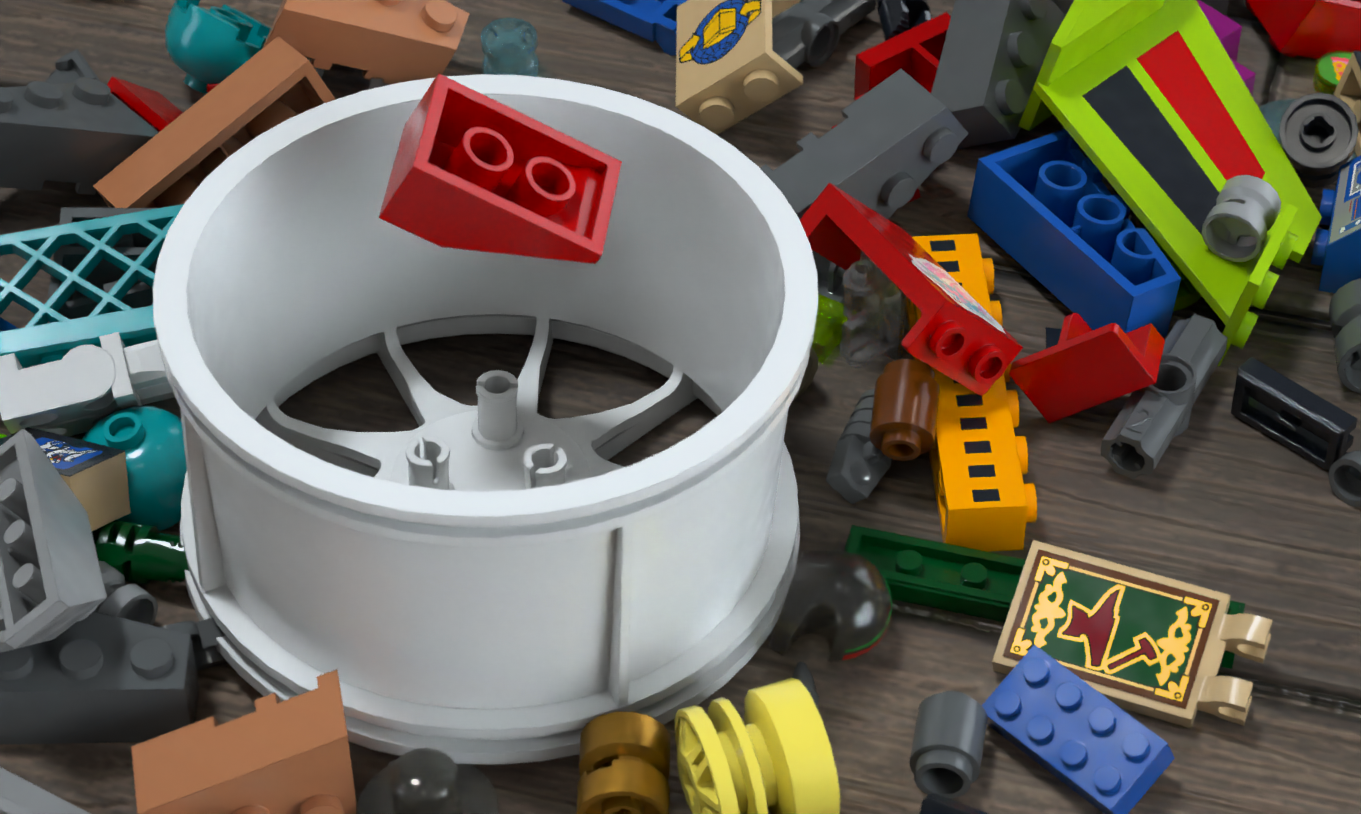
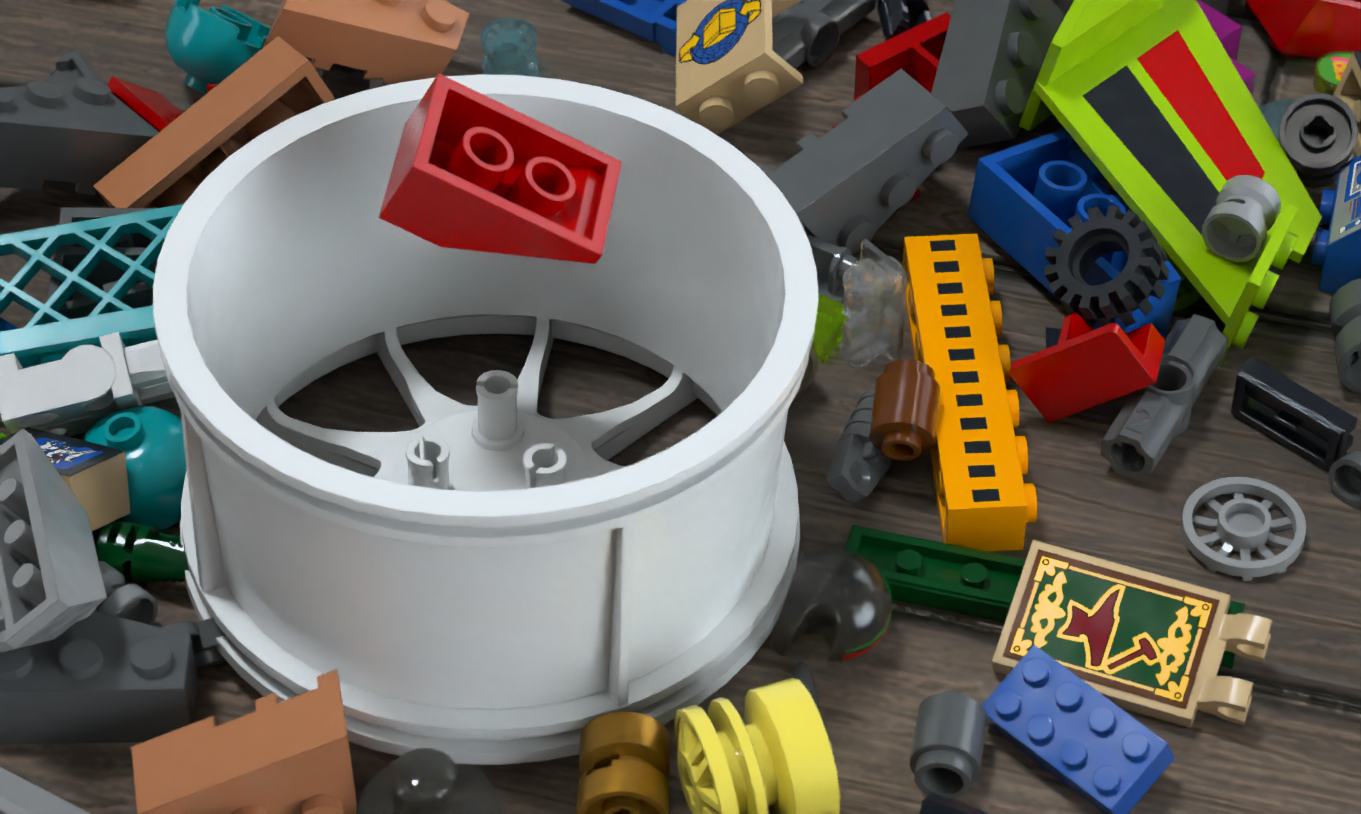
red panel [800,182,1023,395] -> none
none -> black tyre [1044,206,1169,329]
none -> light grey wheel [1181,477,1306,581]

